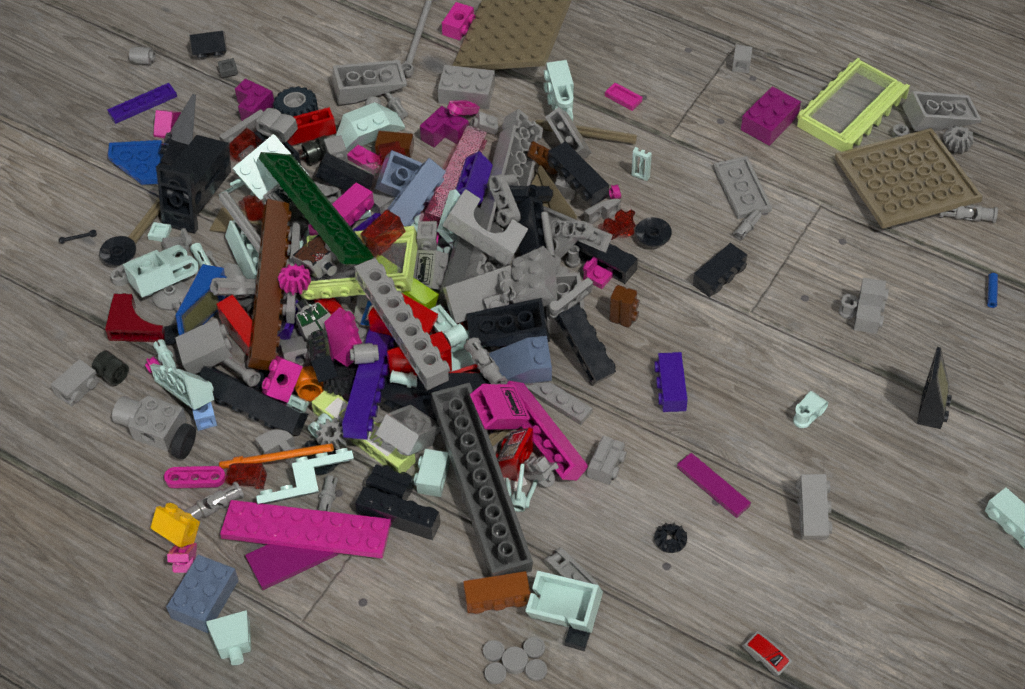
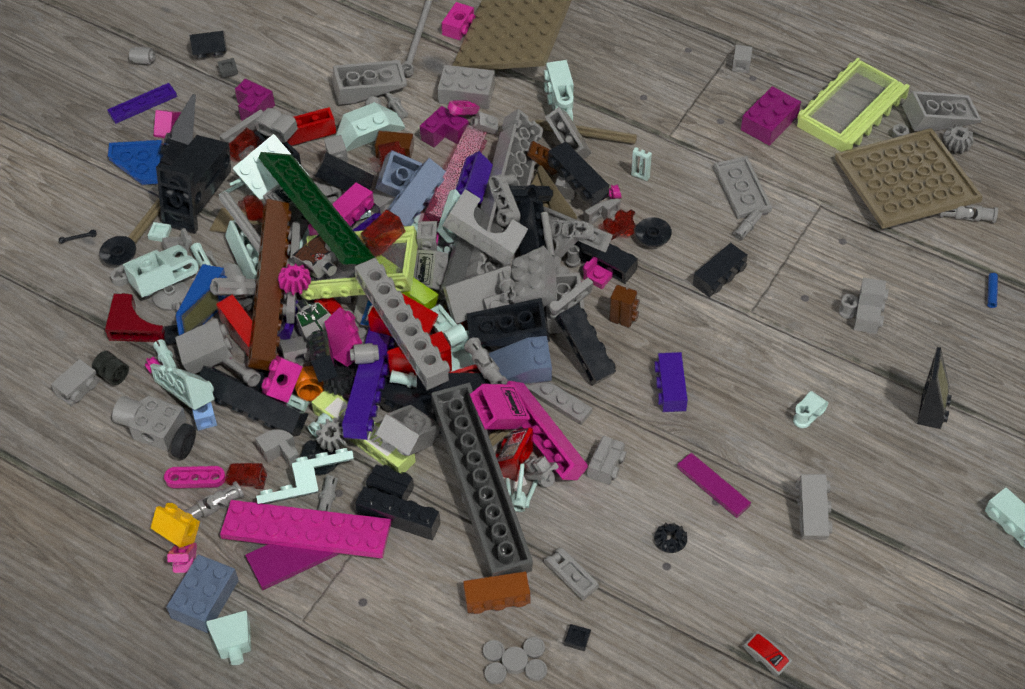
orange bar [219,443,334,469] -> none
black wheel [273,86,318,117] -> none
pearl dark grey wheel [300,135,327,165] -> none
dark pink plate [347,145,384,175] -> none
light aqua brick [414,449,450,497] -> none
light aqua piece [525,571,603,633] -> none
dark pink tile [605,83,643,111] -> none

